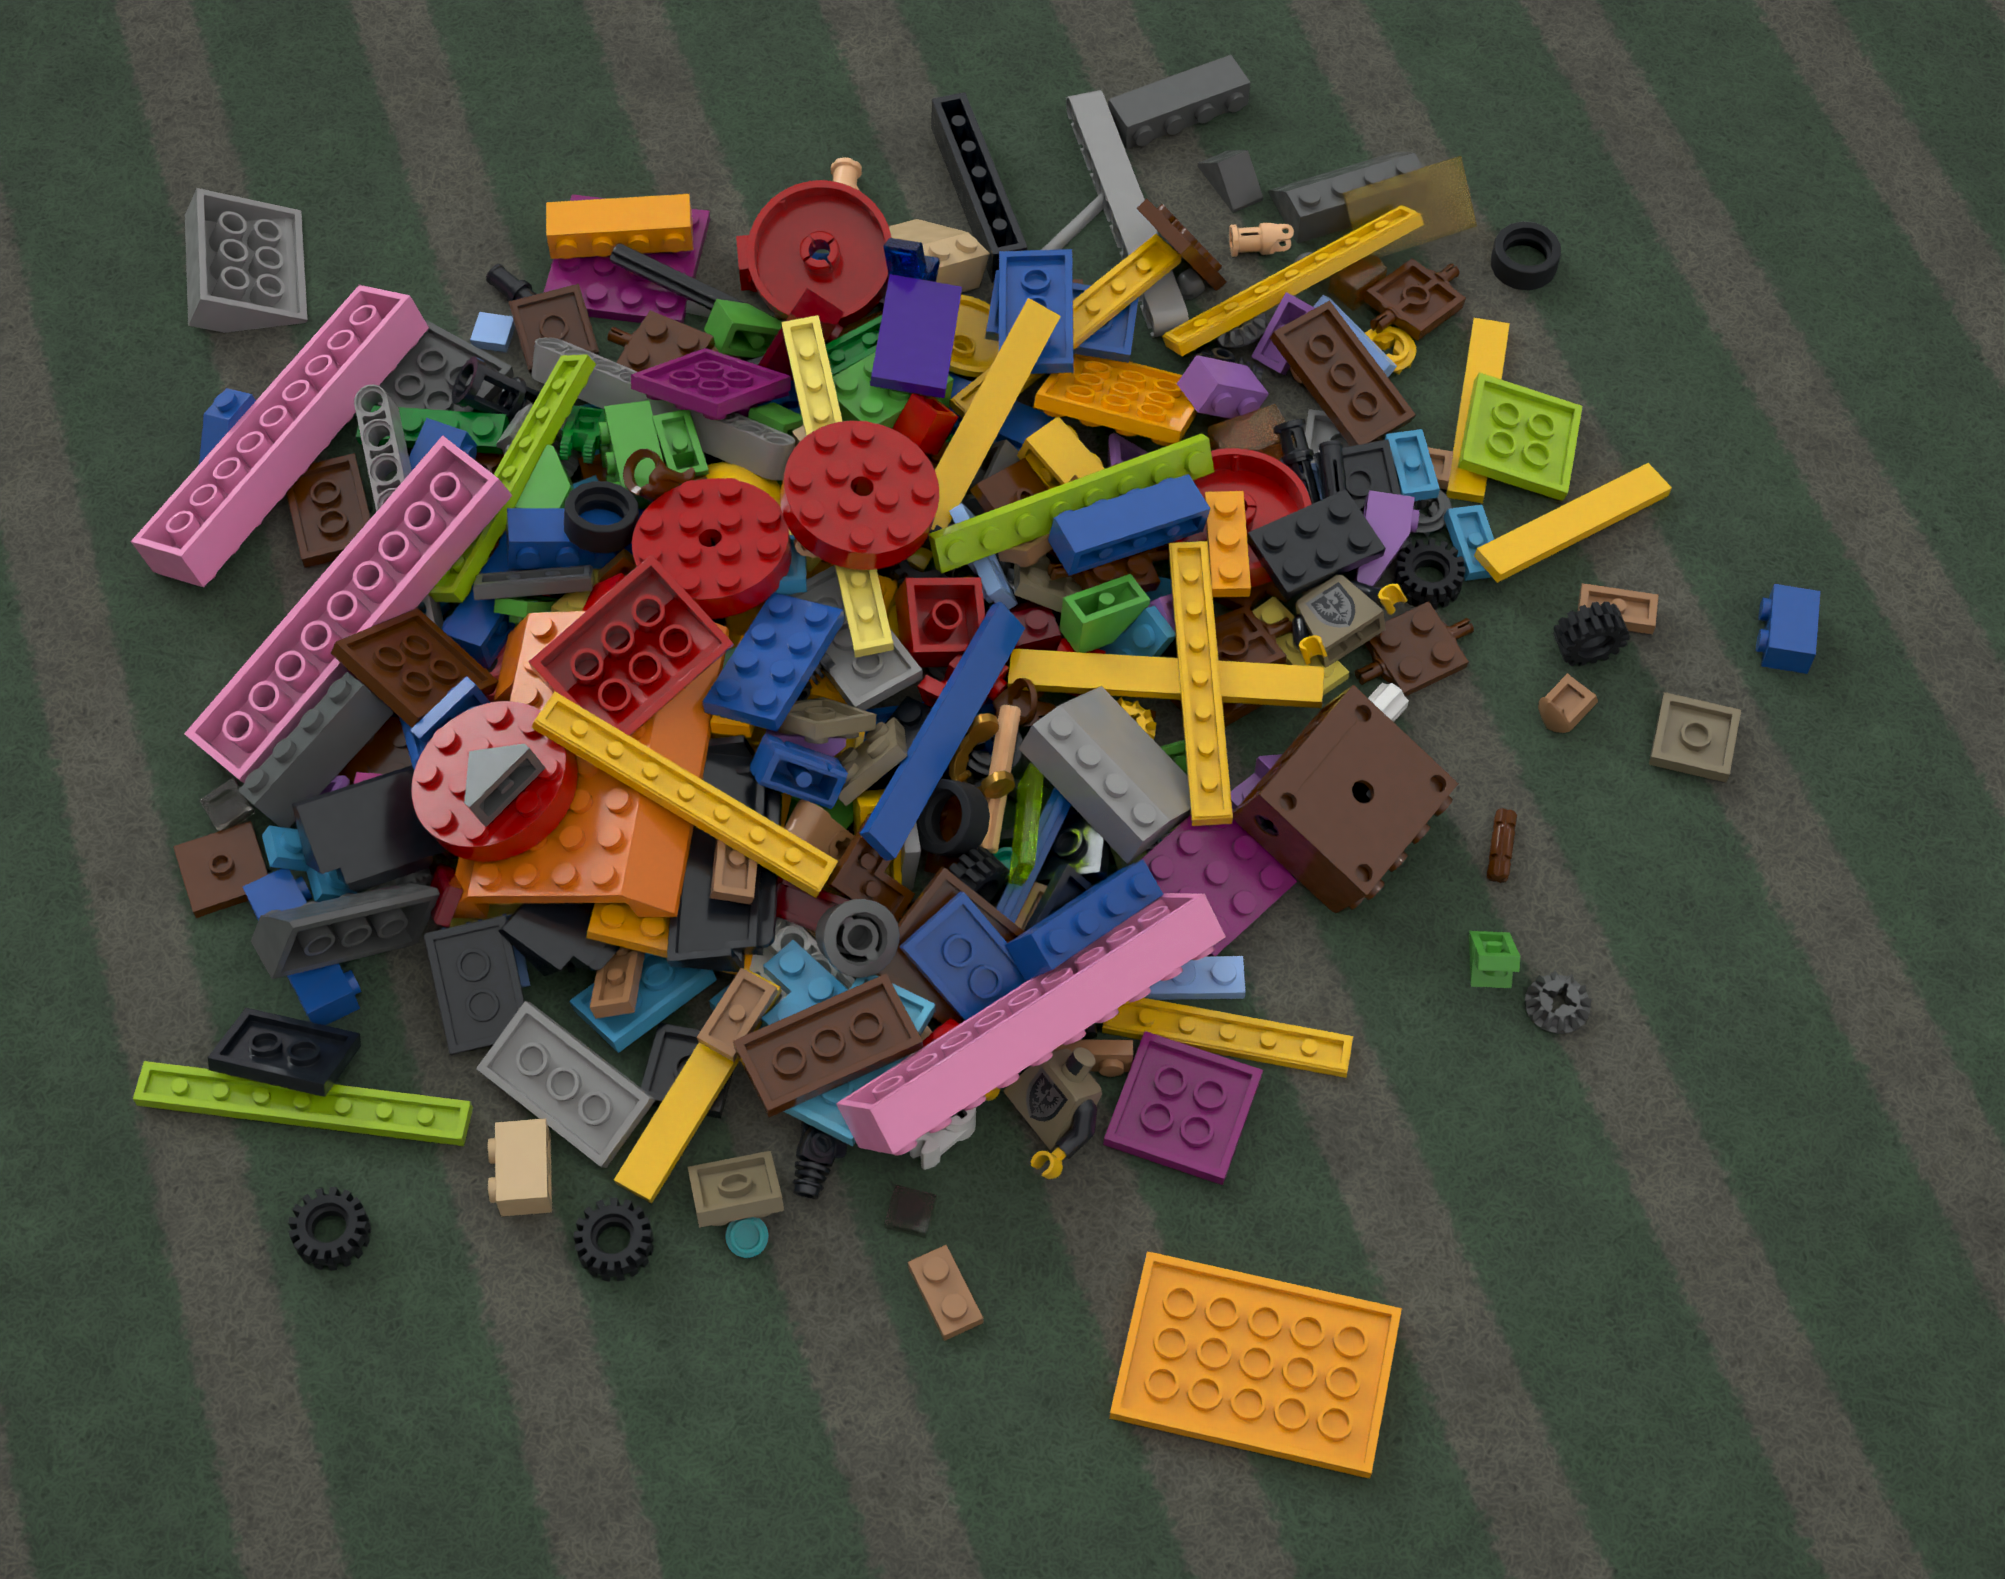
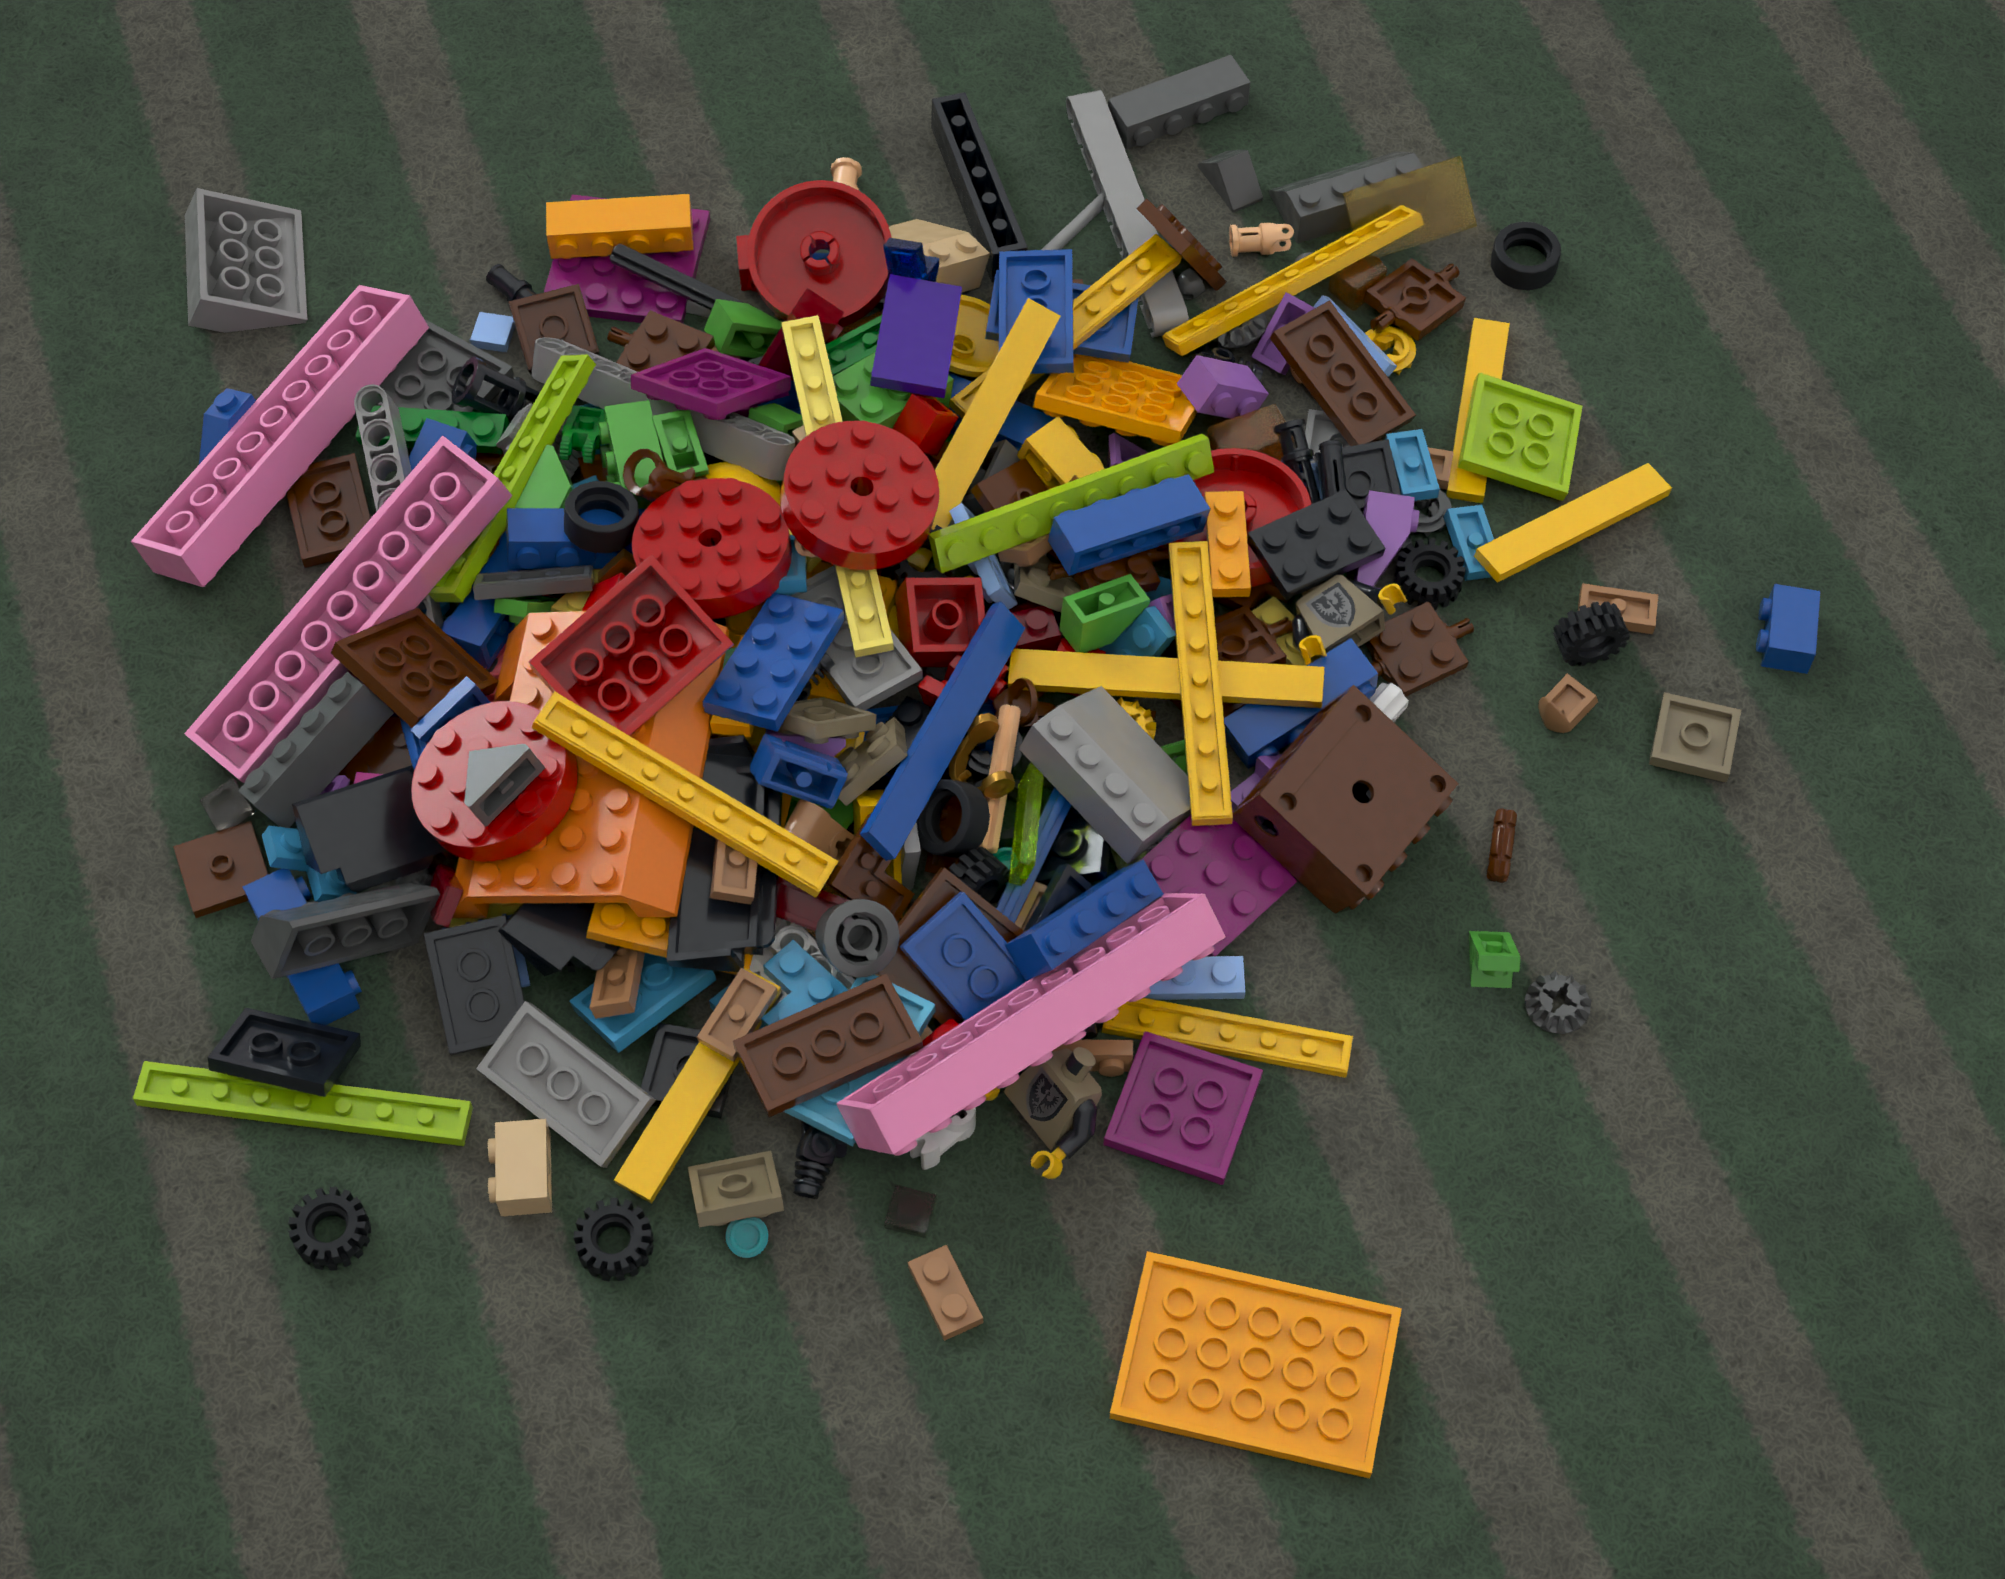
none -> blue brick [1224,638,1378,769]

